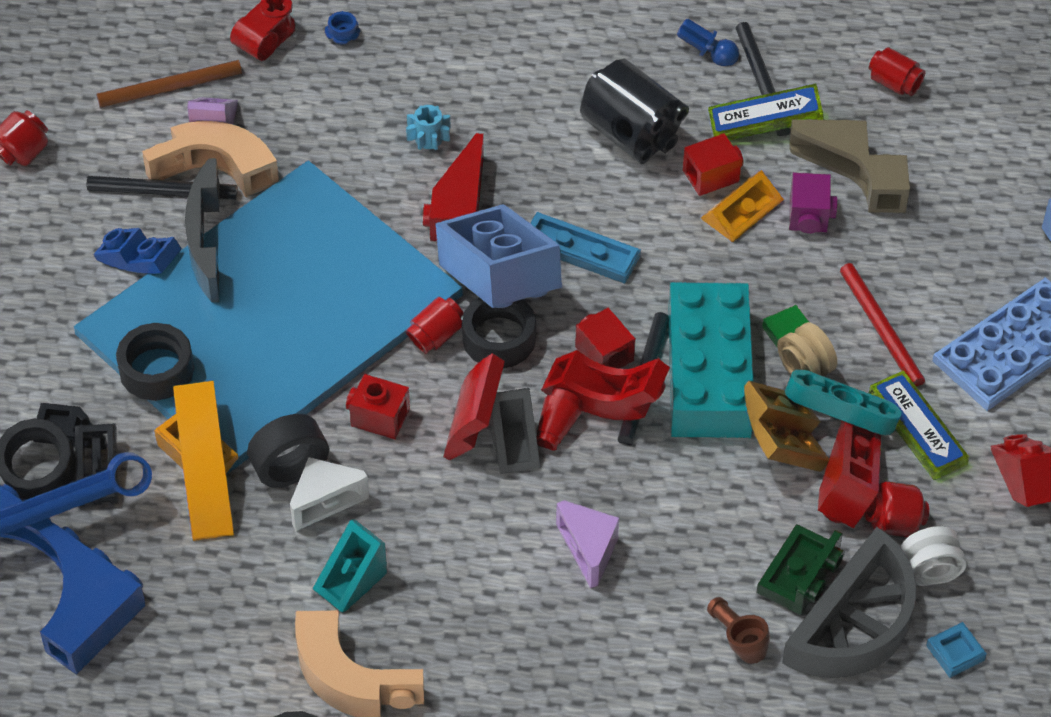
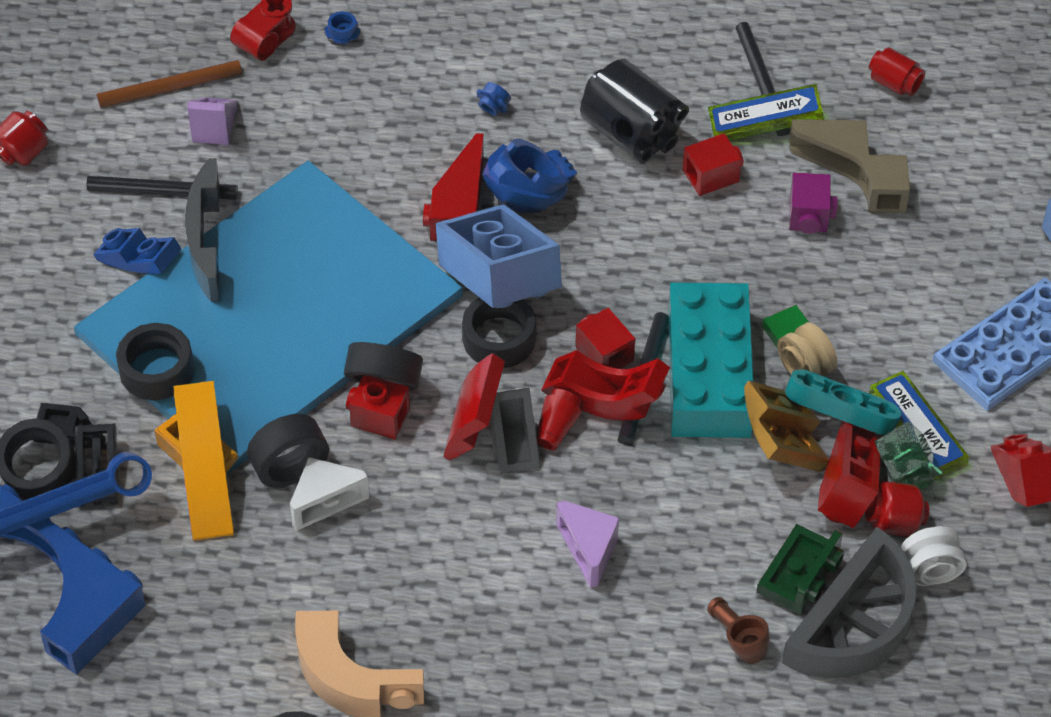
light nougat arch [142,121,279,197] -> none
teal slope [312,519,387,613] -> none
red brick [405,297,464,354] -> none
medium azure gear [406,105,451,150] -> none
dark azure tile [530,212,641,284] -> none
blue axle [677,19,739,66] -> none
light orange slope [701,170,784,242] -> none
red bar [840,263,925,388] -> none
dark azure tile [926,622,987,678] -> none
none -> black tyre [343,342,423,391]
none -> blue plate [476,82,511,116]
none -> blue helmet [483,138,577,214]
none -> clear green brick [874,421,943,490]

